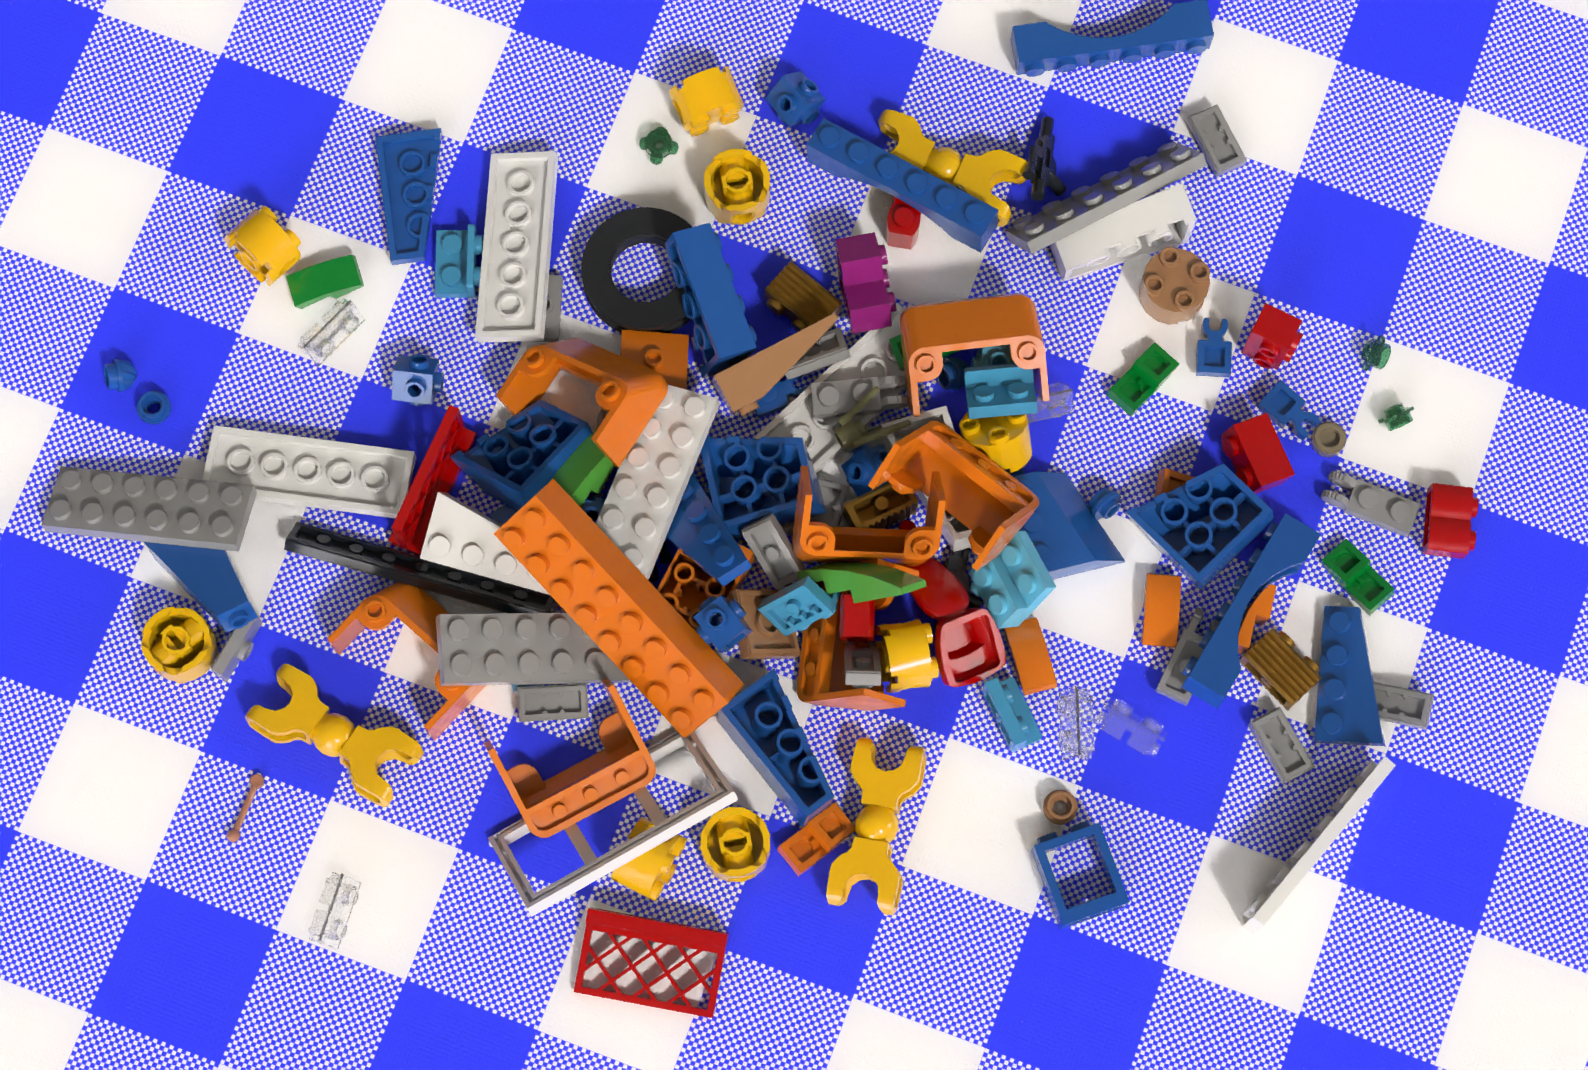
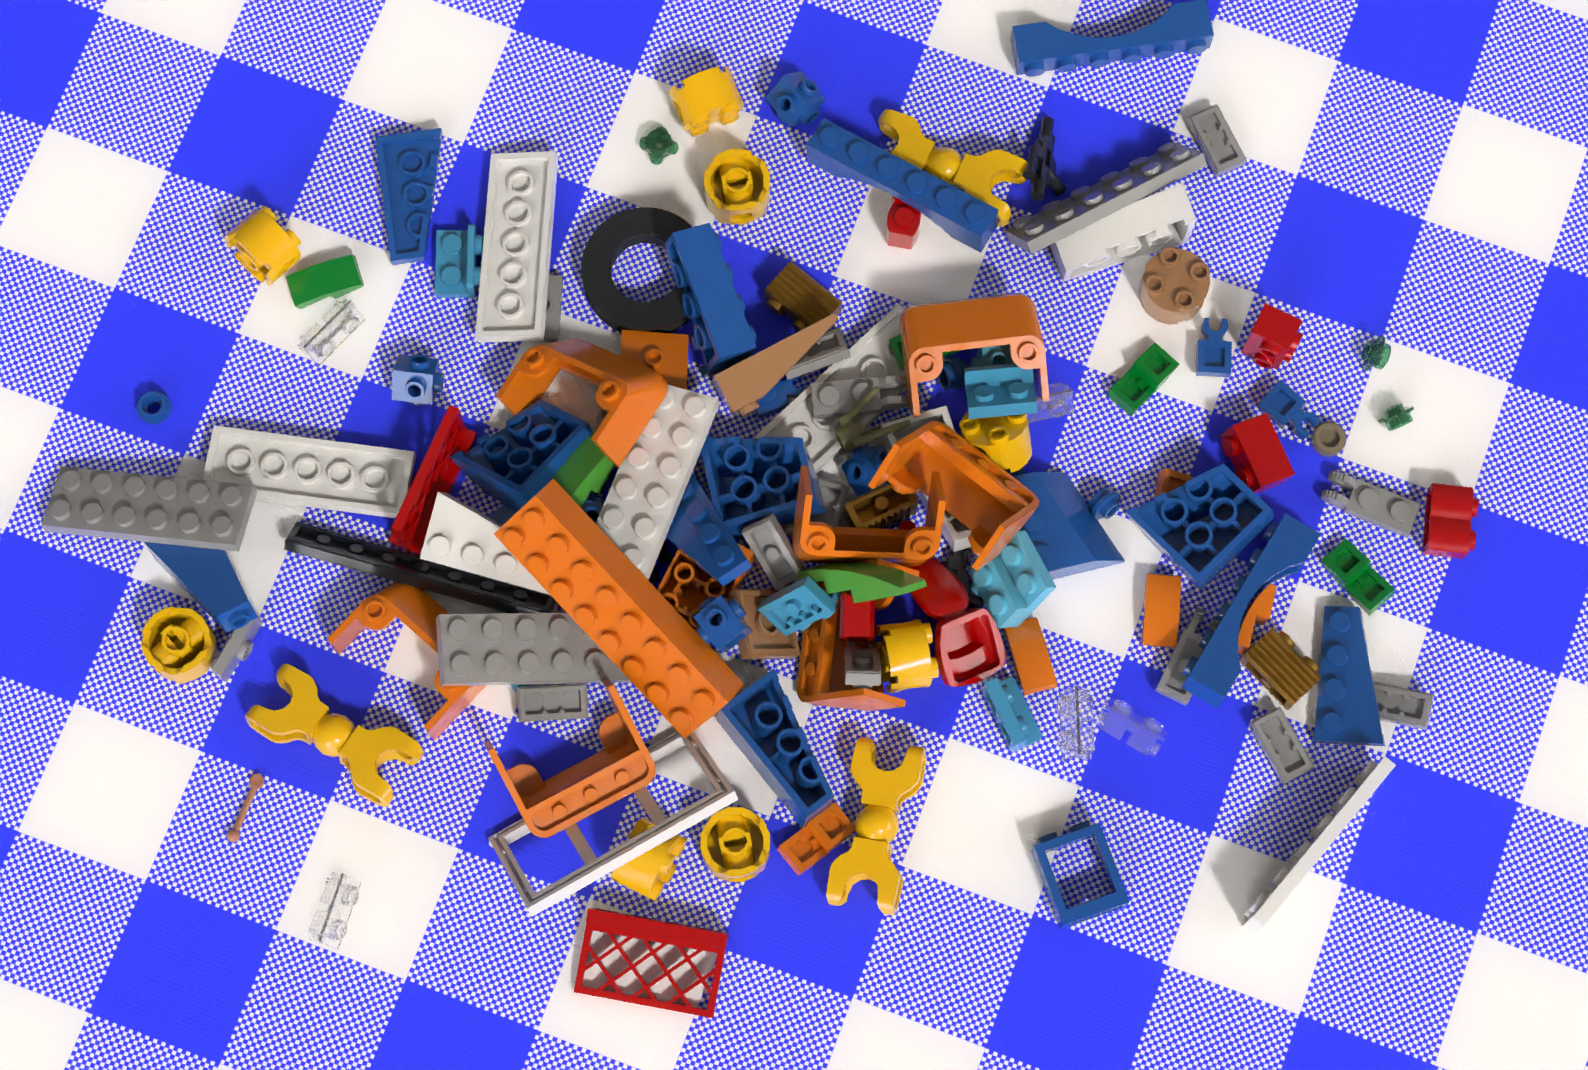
blue plate [103,358,137,392] -> none
magenta brick [835,232,897,334] -> none
medium nougat plate [1043,789,1078,825] -> none

